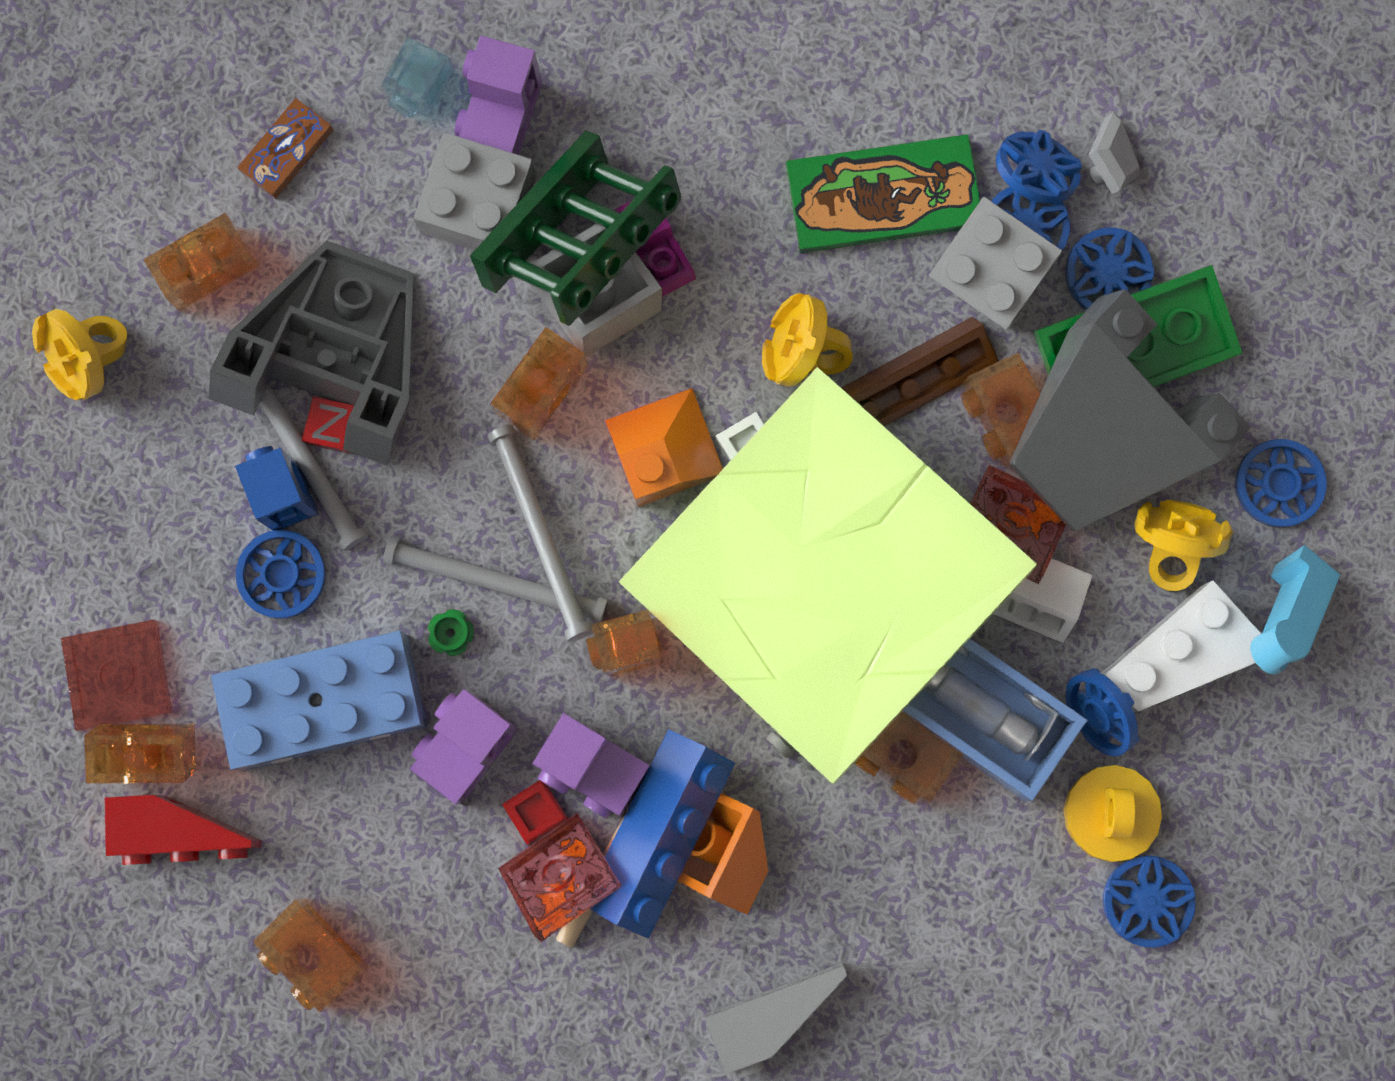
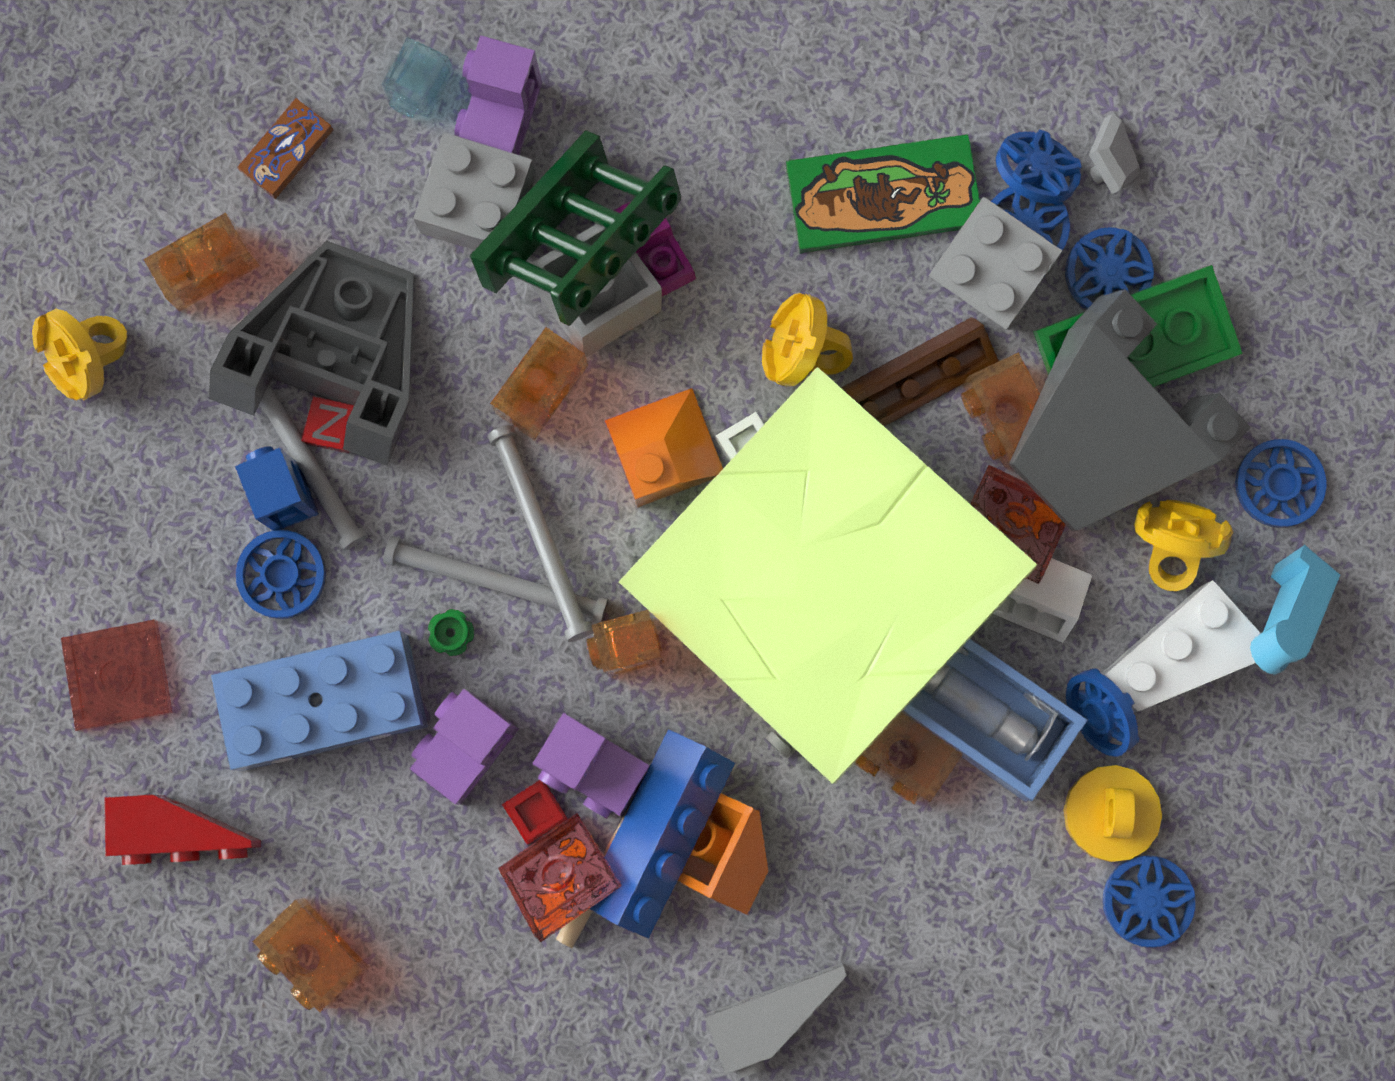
clear orange brick [84,724,196,783] -> none

